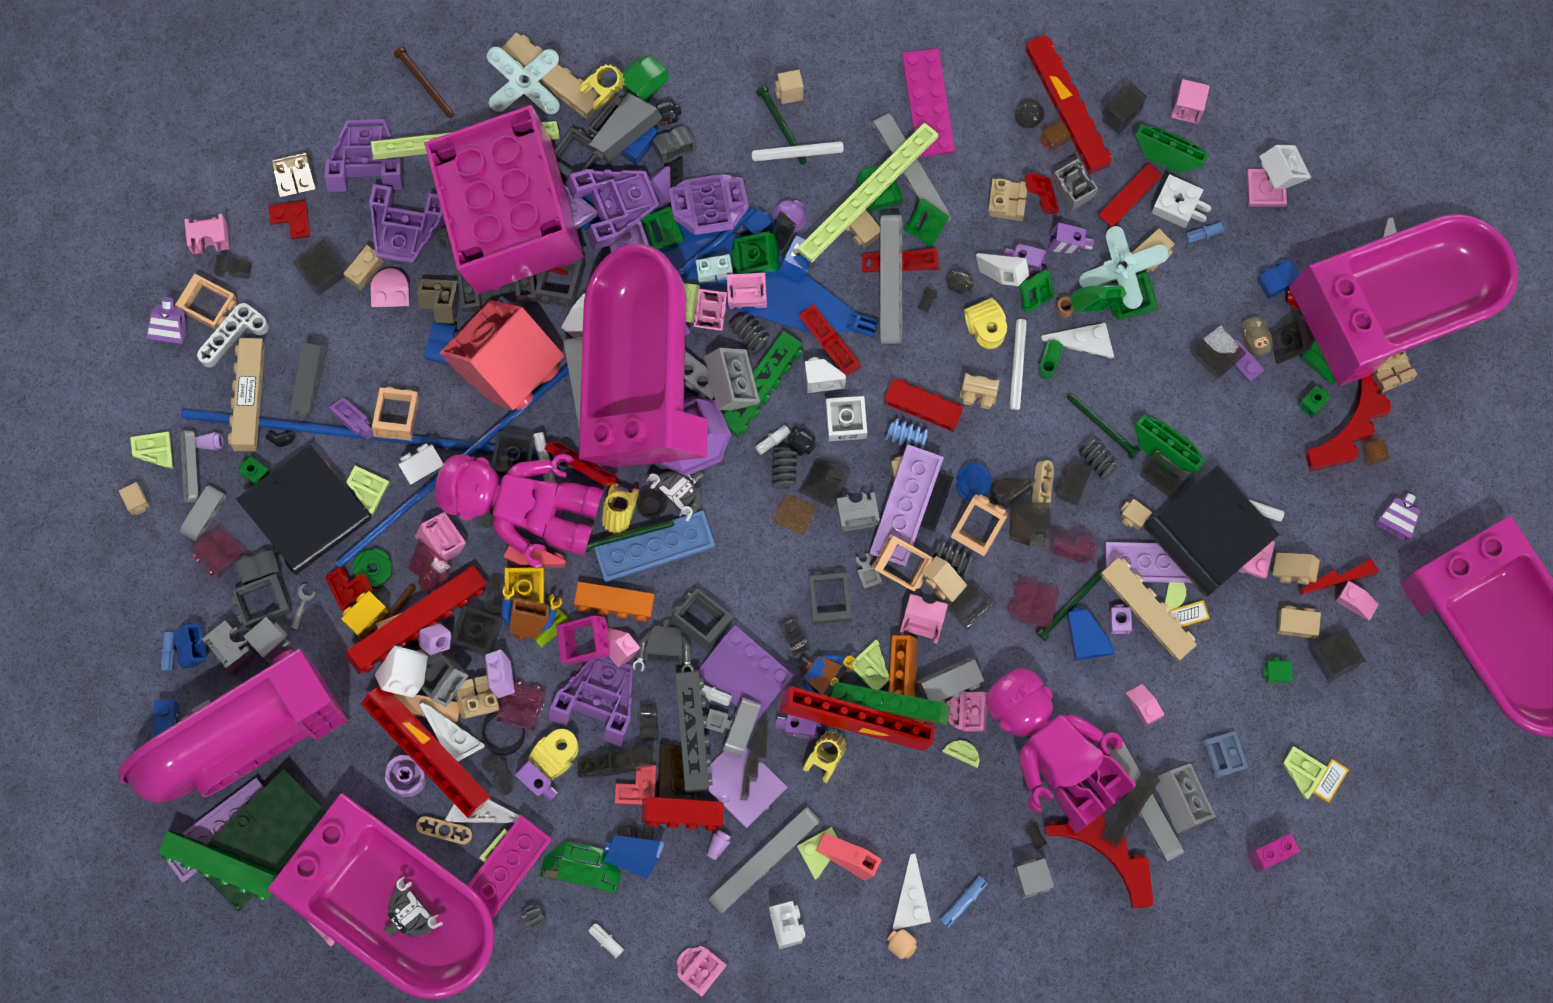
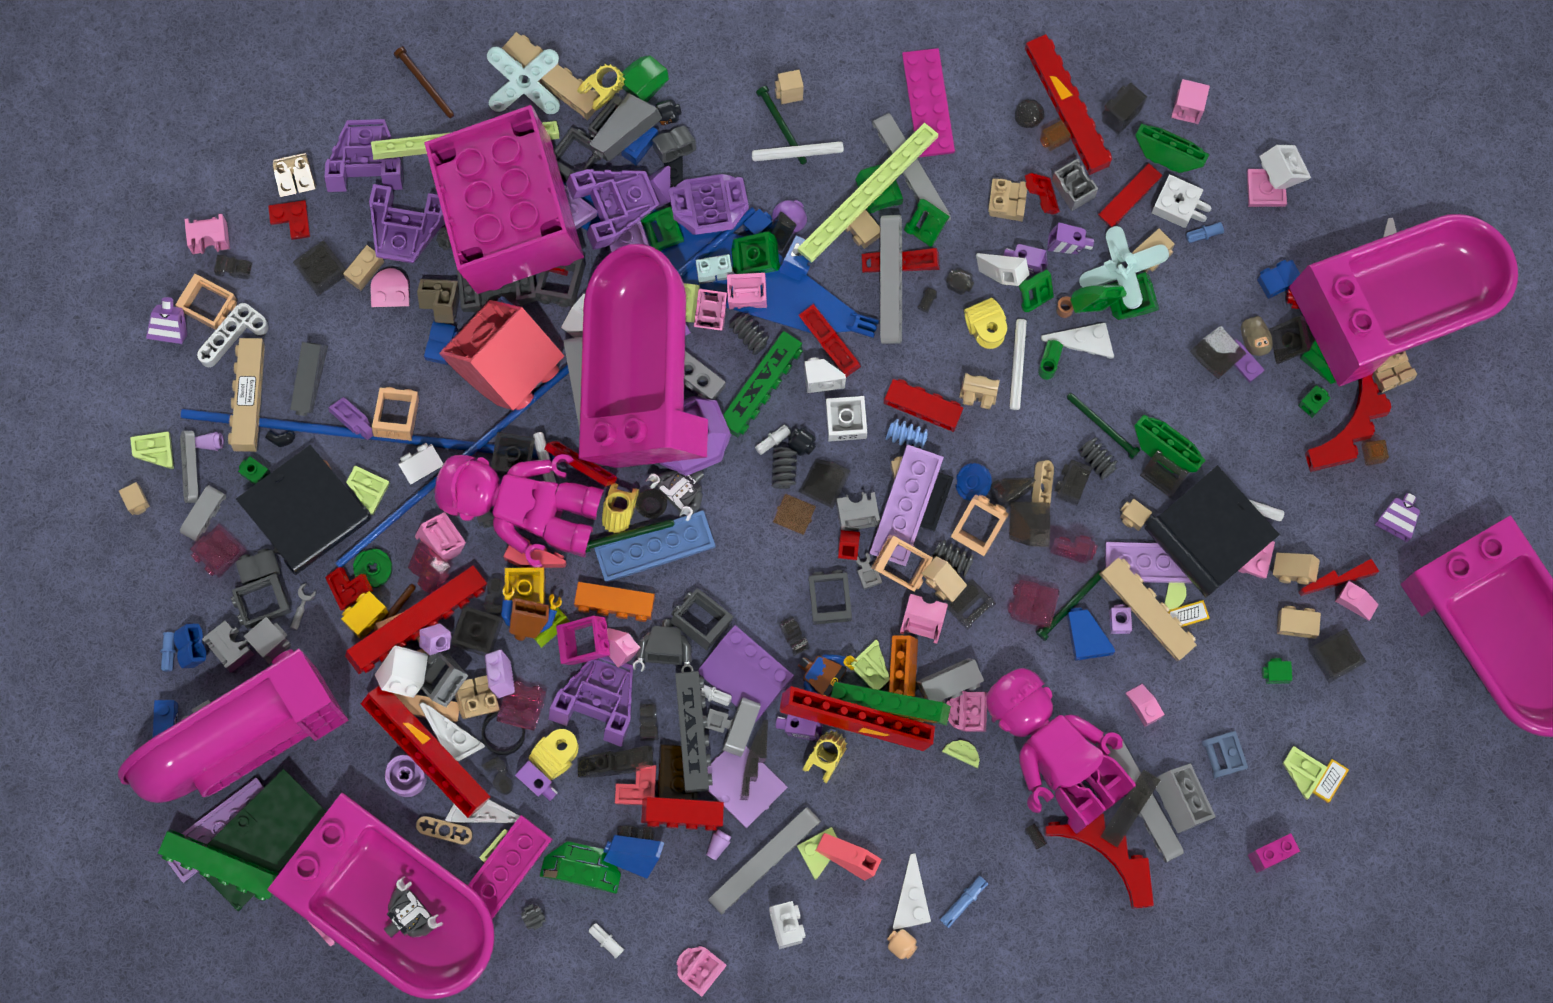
light grey slope [704,348,760,410] -> none
light grey piece [1013,858,1054,899] -> none
none -> red brick [838,530,860,560]

